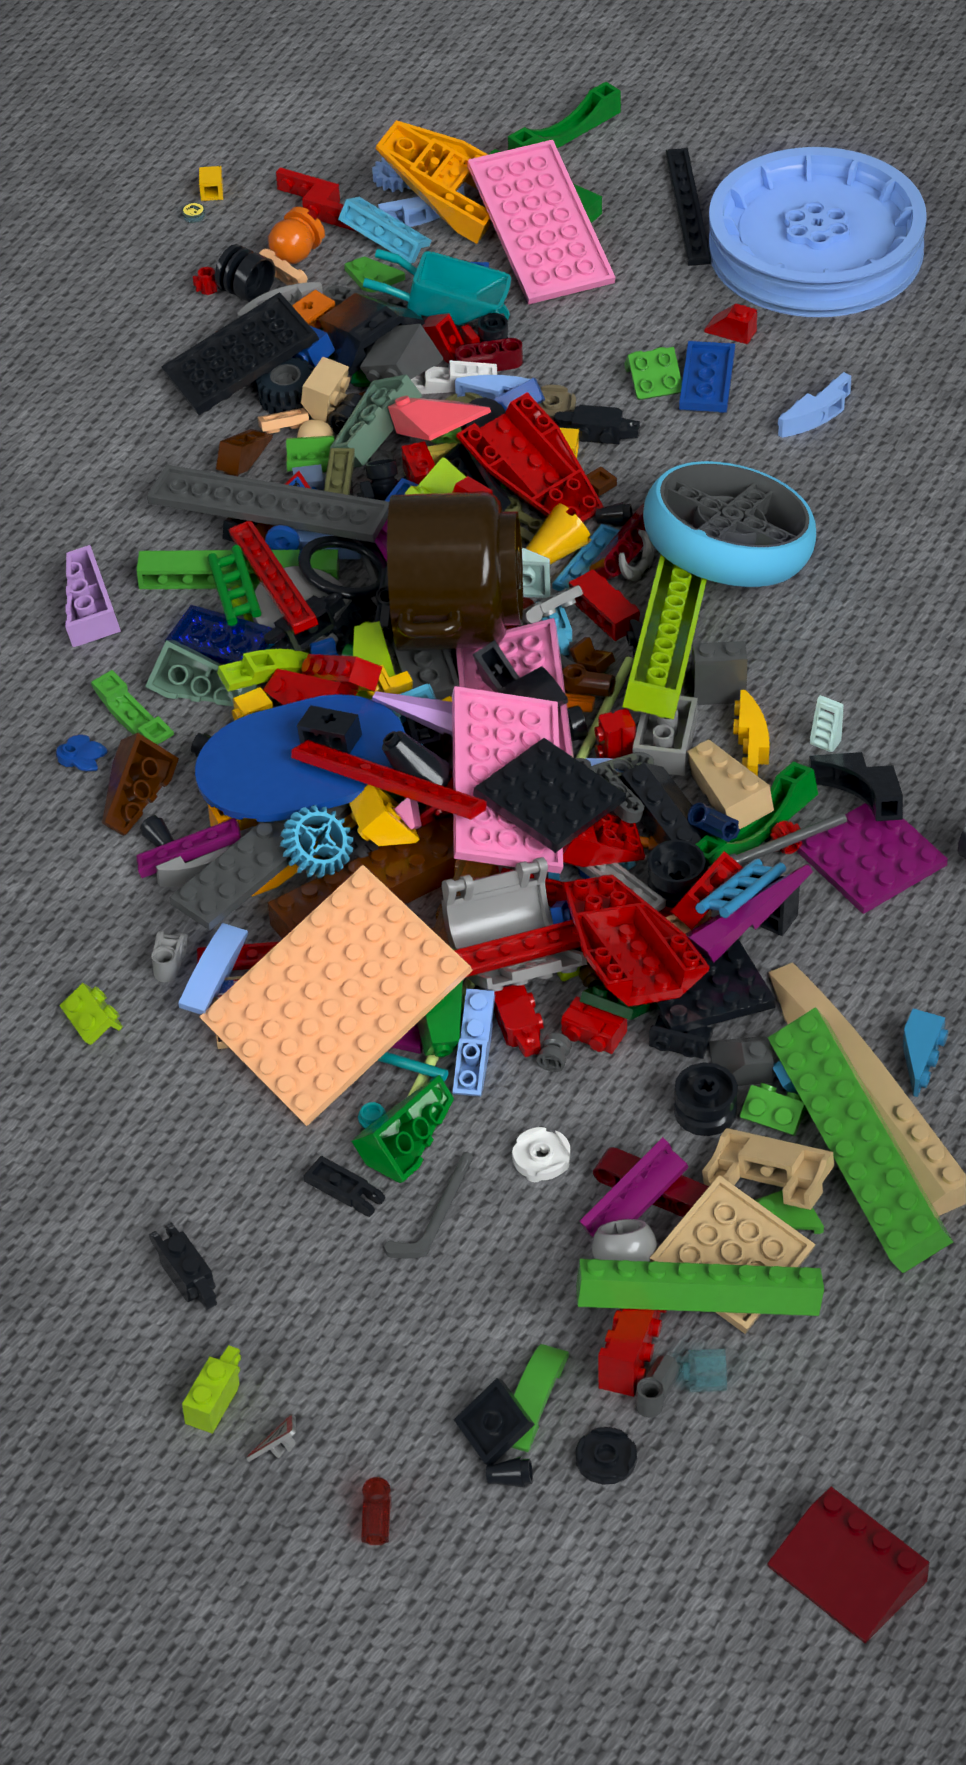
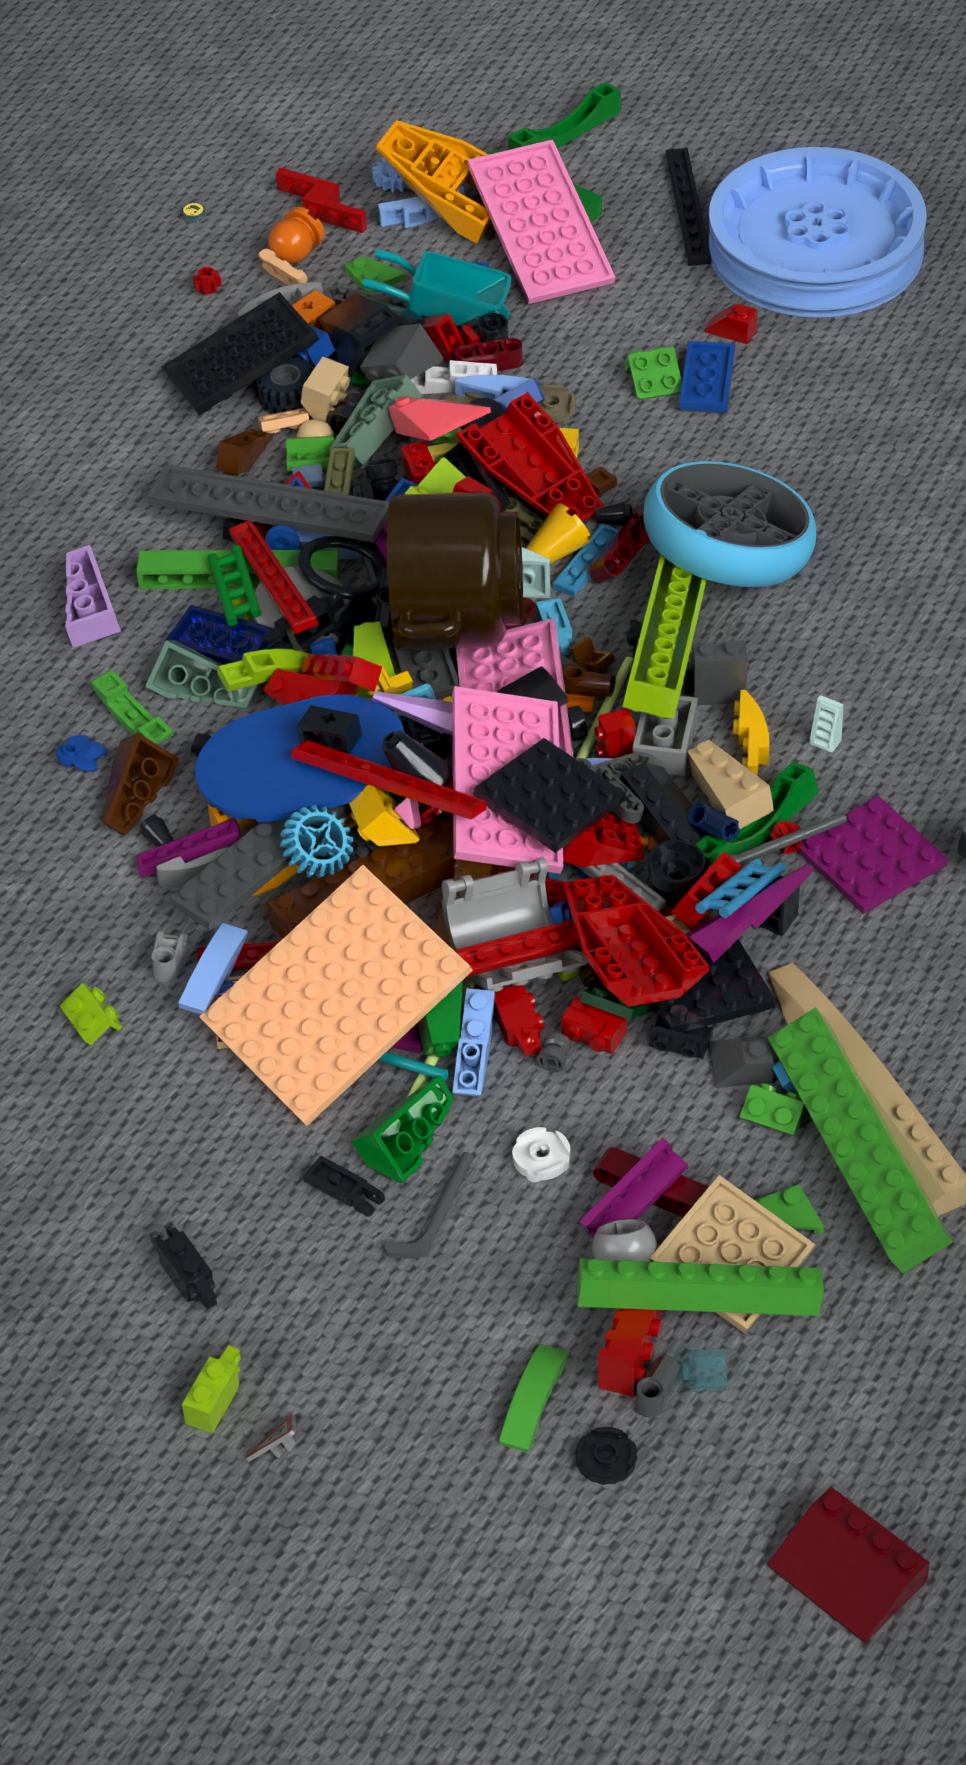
yellow brick [199,166,223,201] -> none
black wheel [214,244,275,302] -> none
yellow brick [232,687,273,721] -> none
medium azure fence [338,197,432,263] -> none
teal plate [358,1102,386,1128] -> none
clear red piece [361,1477,392,1545] -> none
black plate [454,1378,535,1465] -> none
black slope [473,640,520,692] -> none
black cone [486,1456,533,1488] -> none
light grey hinge [519,585,583,626] -> none
black hinge [554,405,640,445] -> none
red brick [569,570,640,641] -> none
light grey piece [619,530,654,581] -> none
black wheel [674,1062,738,1136] -> none
tan bracket [702,1128,834,1210] -> none
light blue slope [778,372,851,438] -> none
black arch [809,752,903,821] -> none
dark azure slope [903,1008,948,1097] -> none

